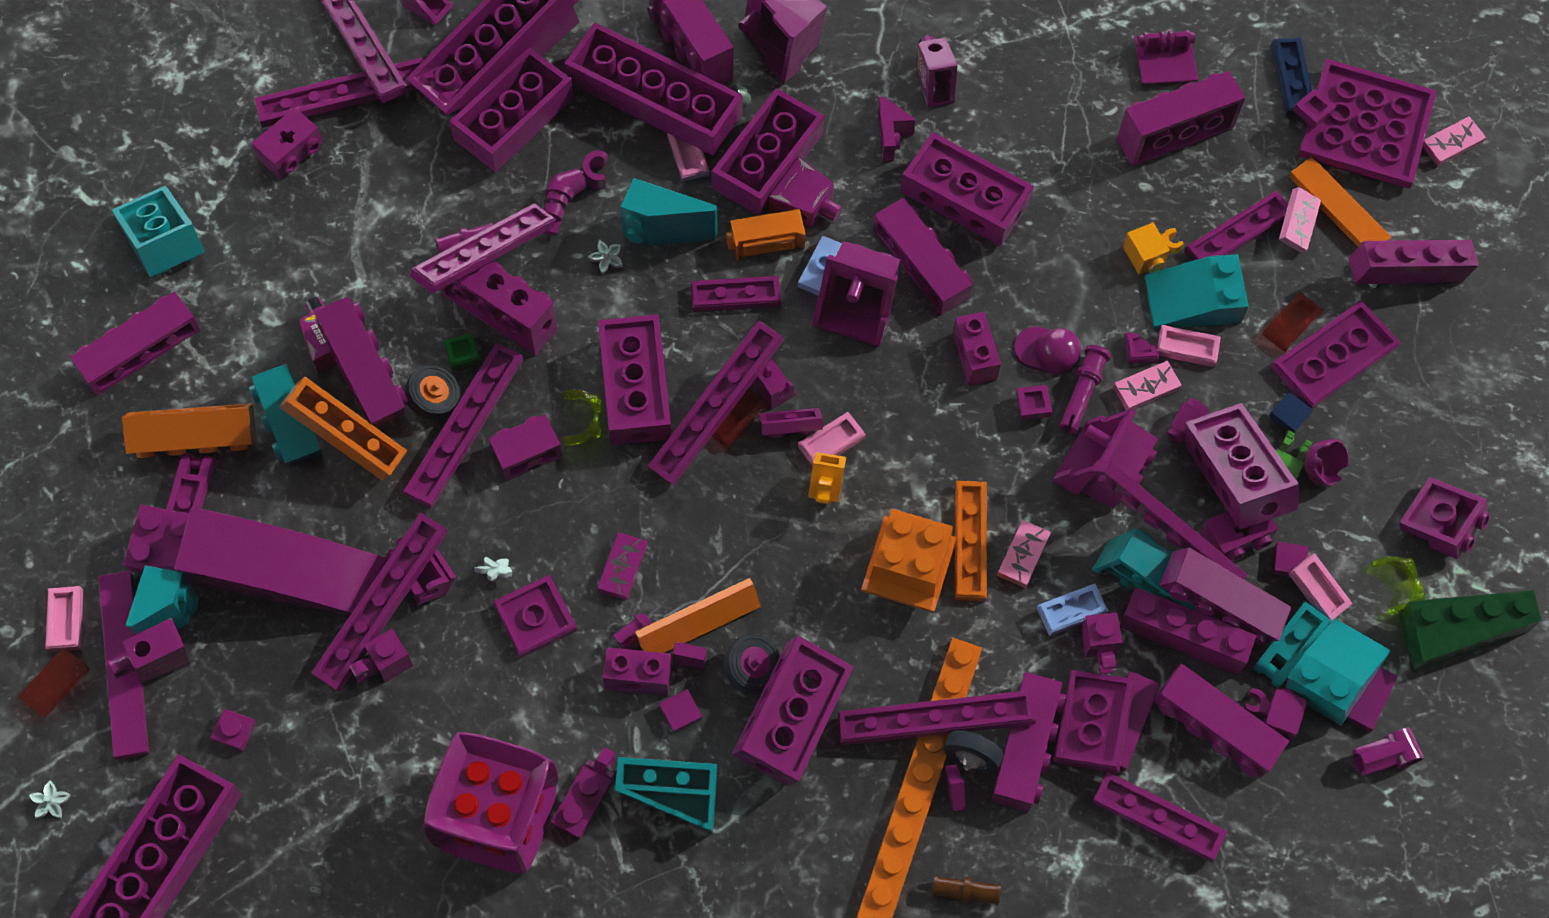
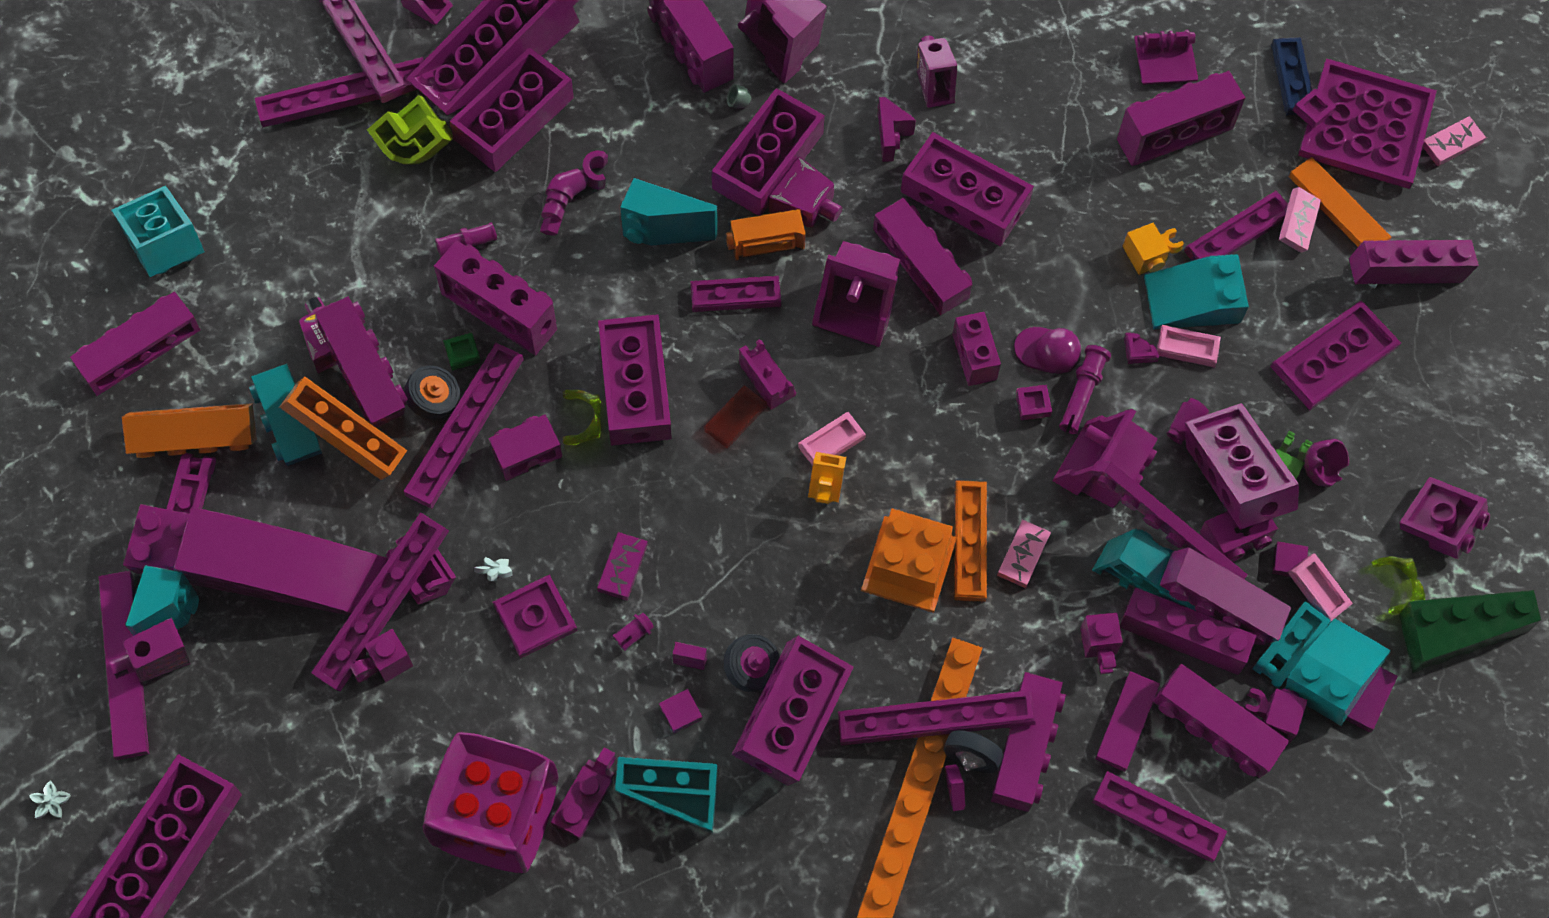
clear red tile [18,648,90,718] -> none
bright pink tile [45,586,83,652] -> none
magenta plate [211,708,257,752] -> none
magenta brick [251,107,323,179] -> none
magenta tile [410,203,556,294] -> none
magenta brick [564,22,743,156] -> none
light aqua plant [588,240,622,274] -> none
magenta brick [603,647,672,696] -> none
orange tile [635,578,761,653] -> none
magenta plate [648,320,784,486] -> none
bright pink tile [667,133,710,182] -> none
magenta plate [759,408,823,438] -> none
light blue plate [798,235,842,296] -> none
reddish brown pin [932,875,1001,906] -> none
light blue plate [1036,583,1108,636] -> none
magenta tile [1054,670,1135,773] -> none
bright pink tile [1113,361,1182,410] -> none
clear red tile [1262,292,1324,353] -> none
dark blue tile [1269,392,1314,433] -> none
magenta piece [1352,728,1424,777] -> none
none -> lime brick [367,95,453,165]

